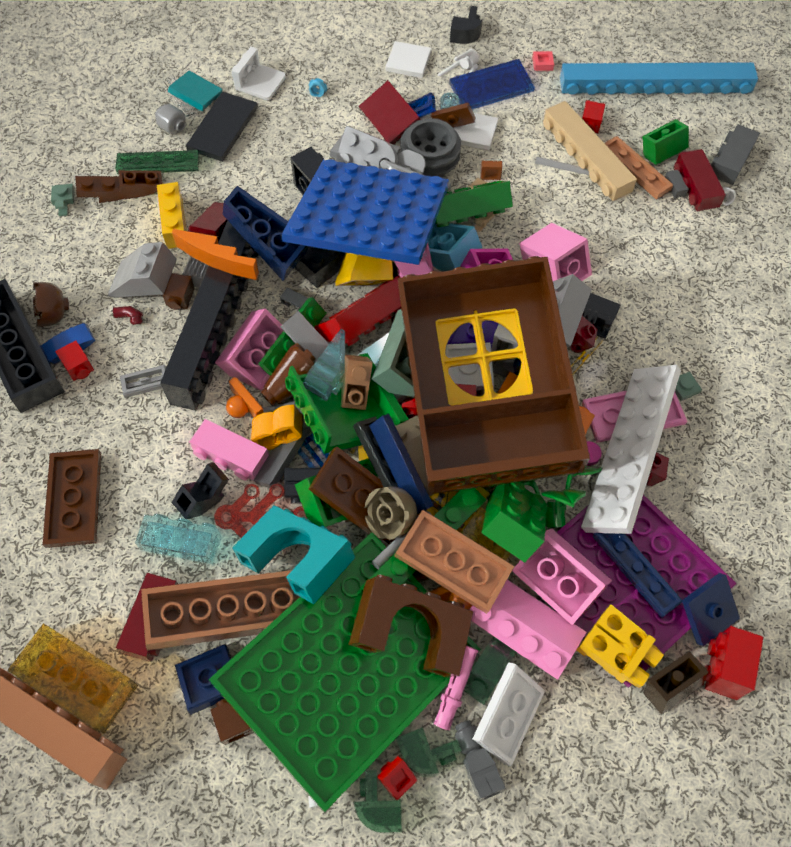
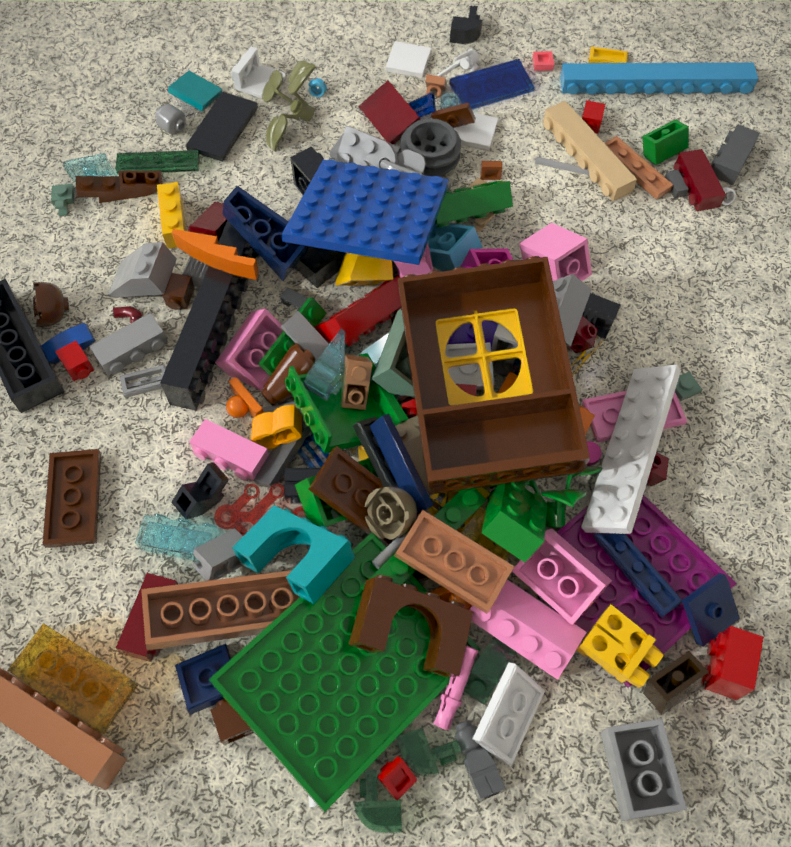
none -> clear light blue plate [63,153,115,183]
none -> light grey brick [89,313,168,376]
none -> light grey hinge [193,528,243,581]
none -> olive plant [262,60,317,151]
none -> nougat tile [425,74,447,98]
none -> yellow tile [588,47,628,63]
none -> light grey brick [601,719,687,822]

